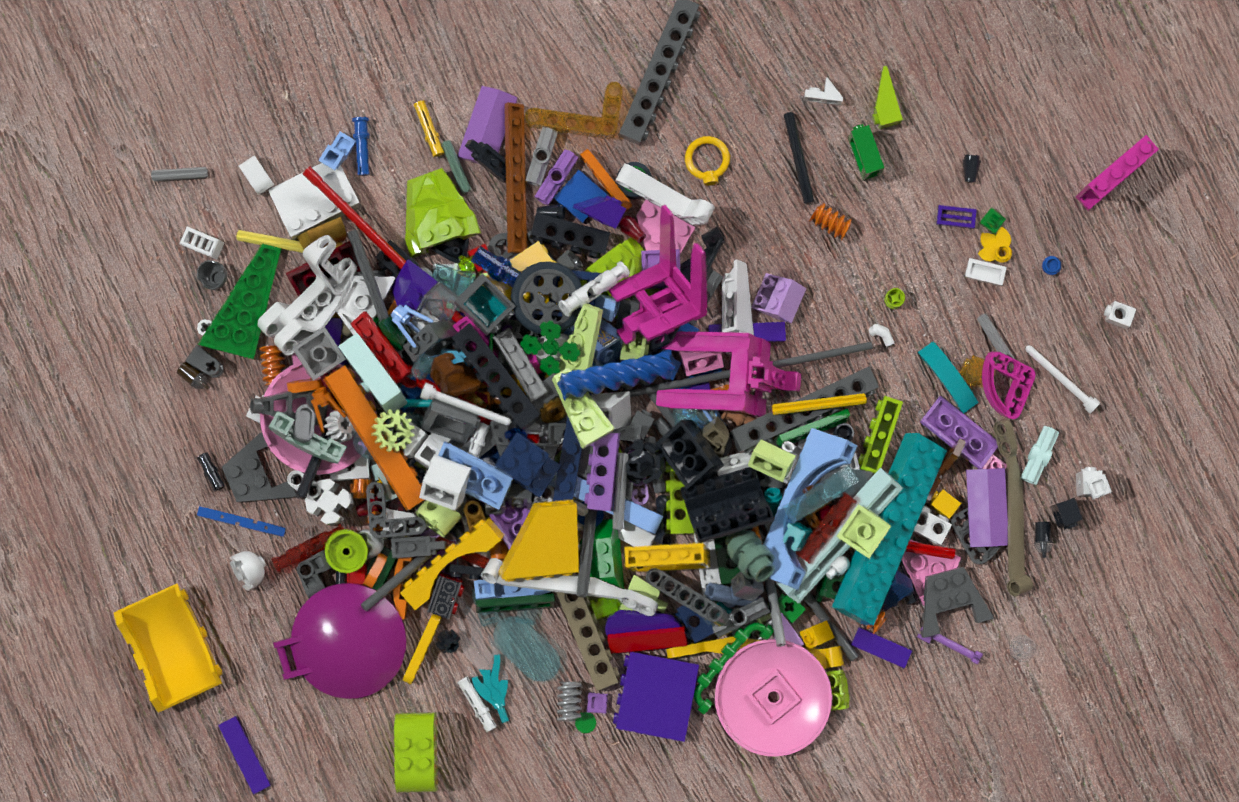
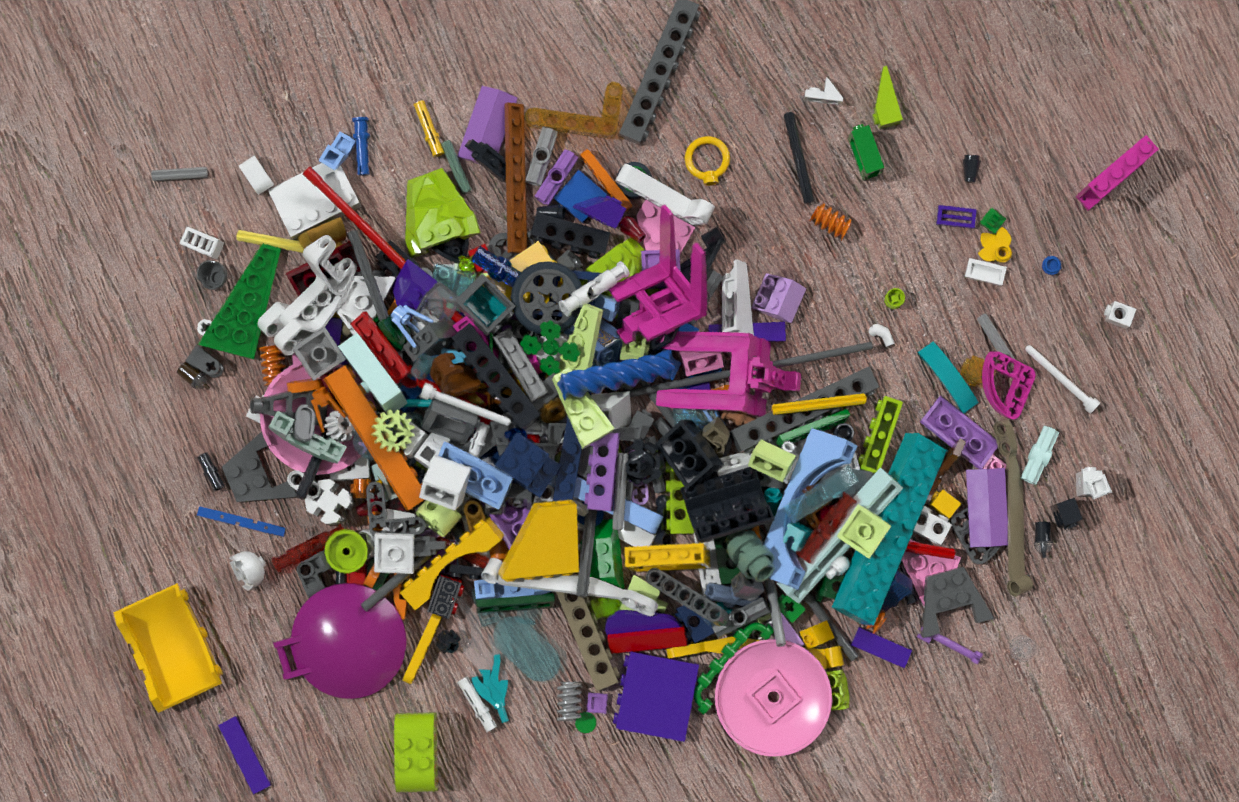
none -> white tile [374,533,414,574]

